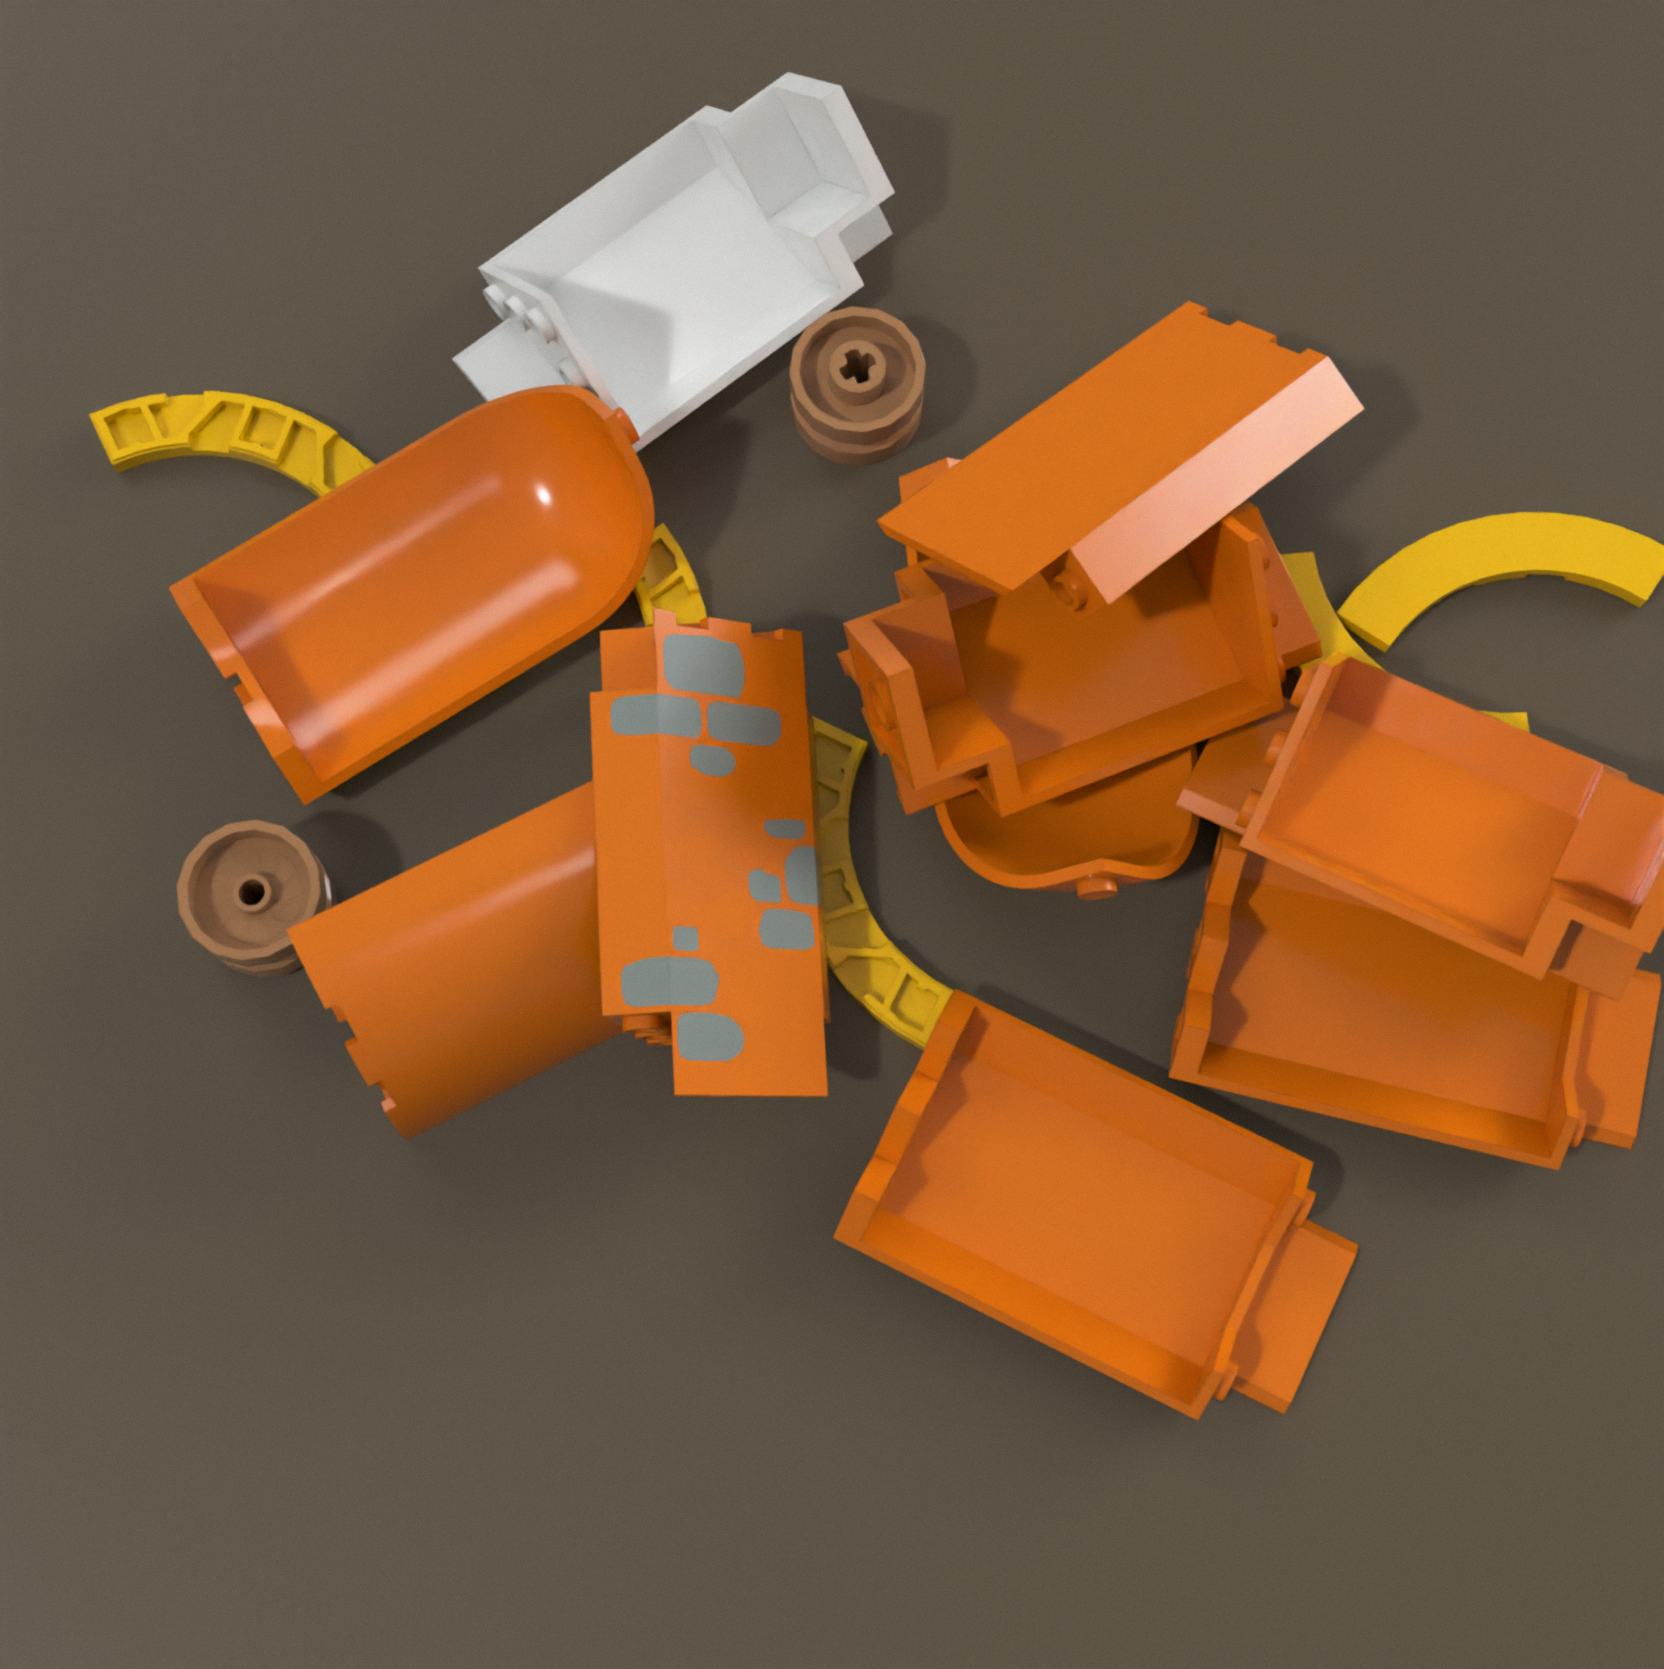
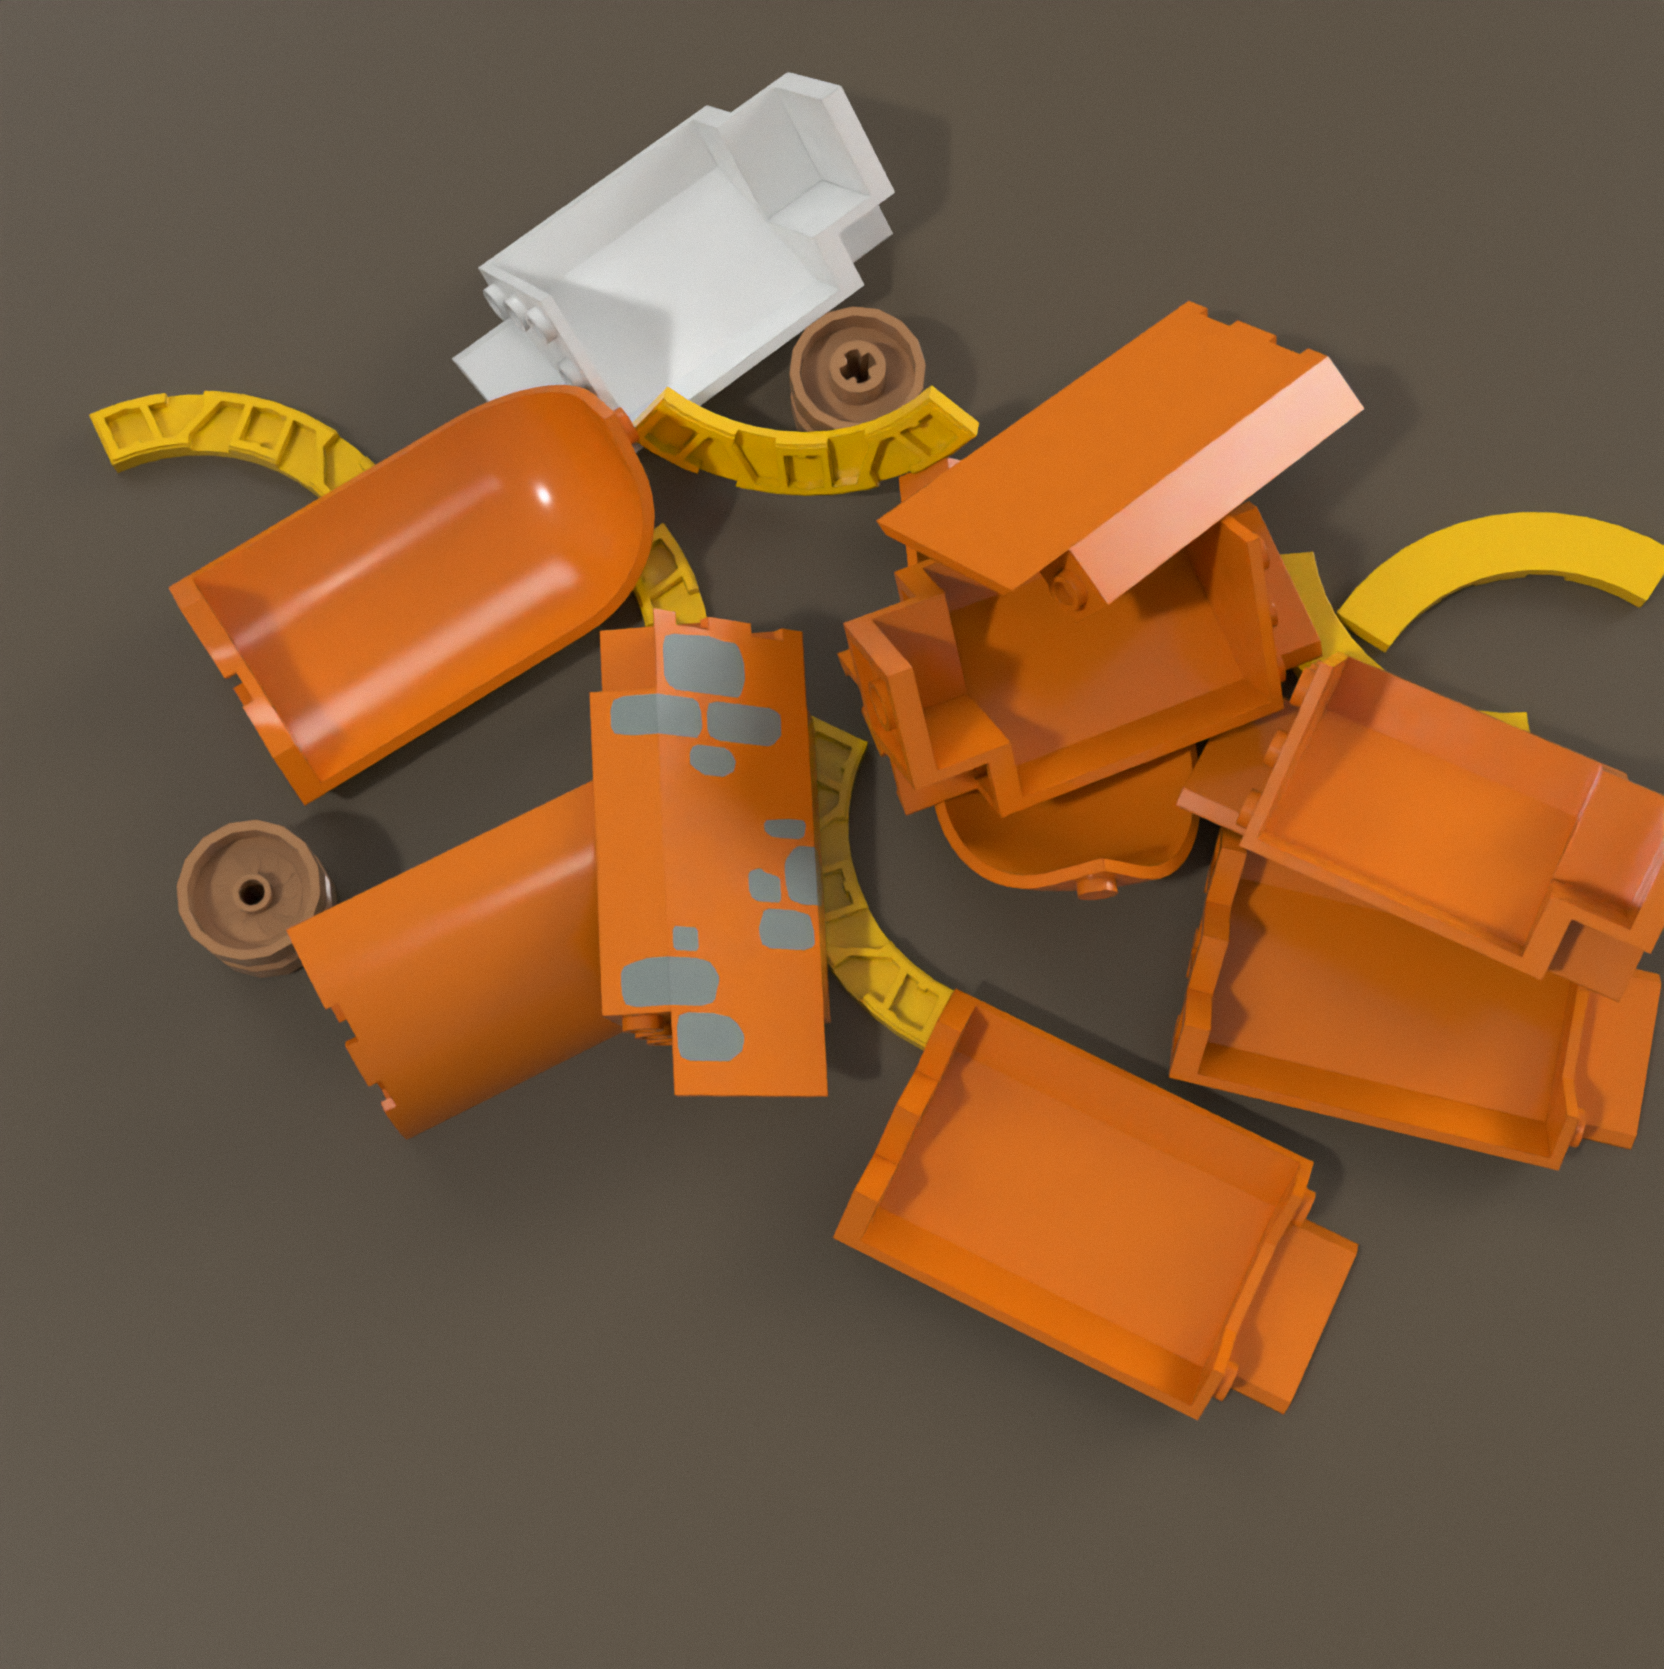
none -> yellow tile [632,385,979,496]

